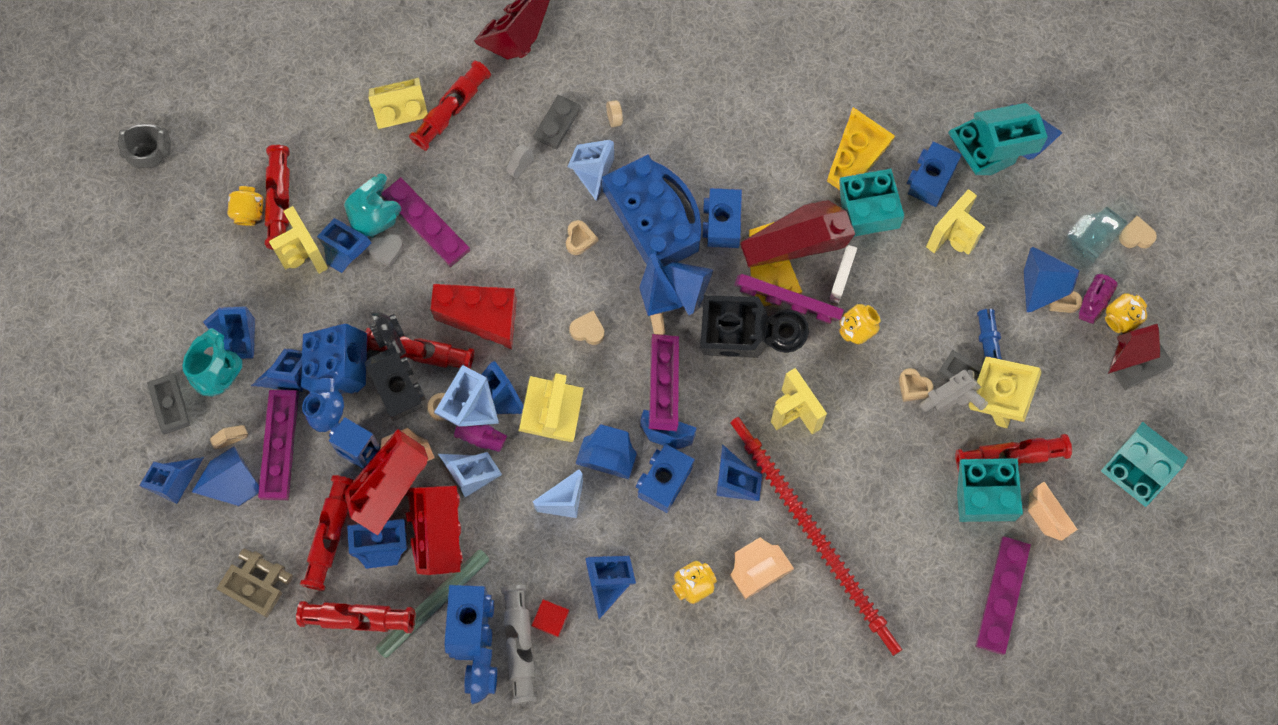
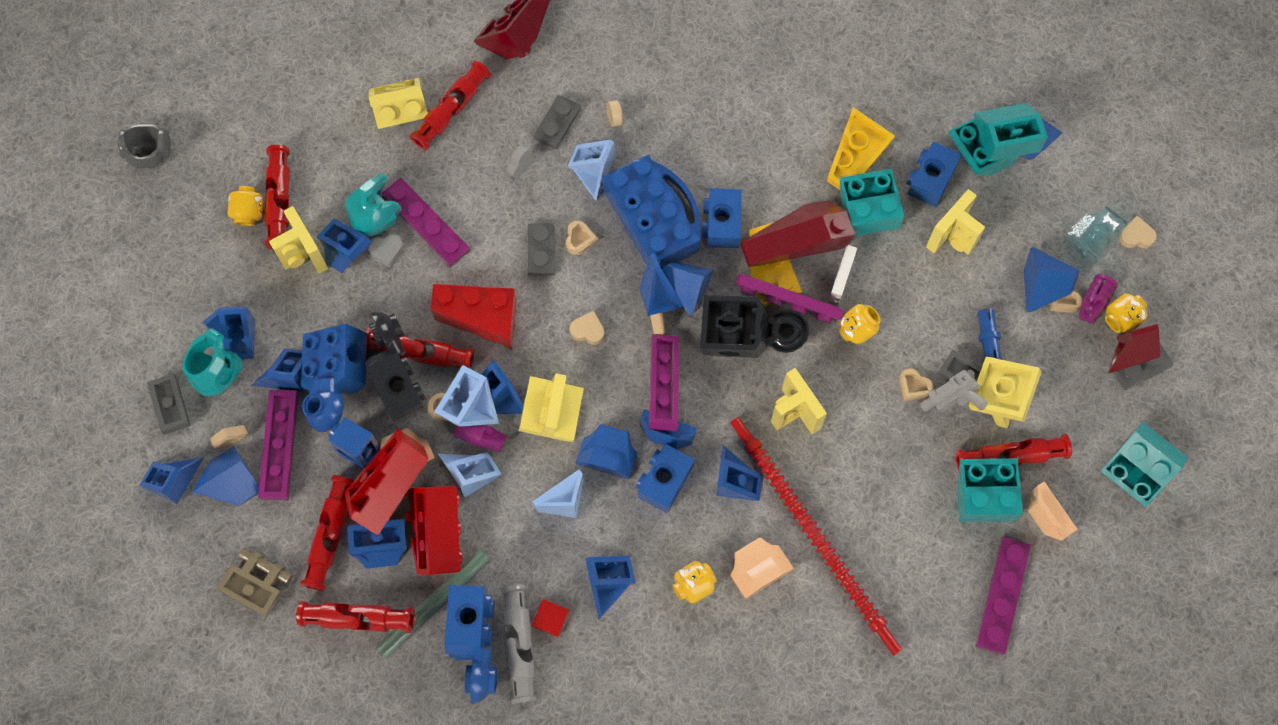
none -> dark grey plate [528,223,555,276]

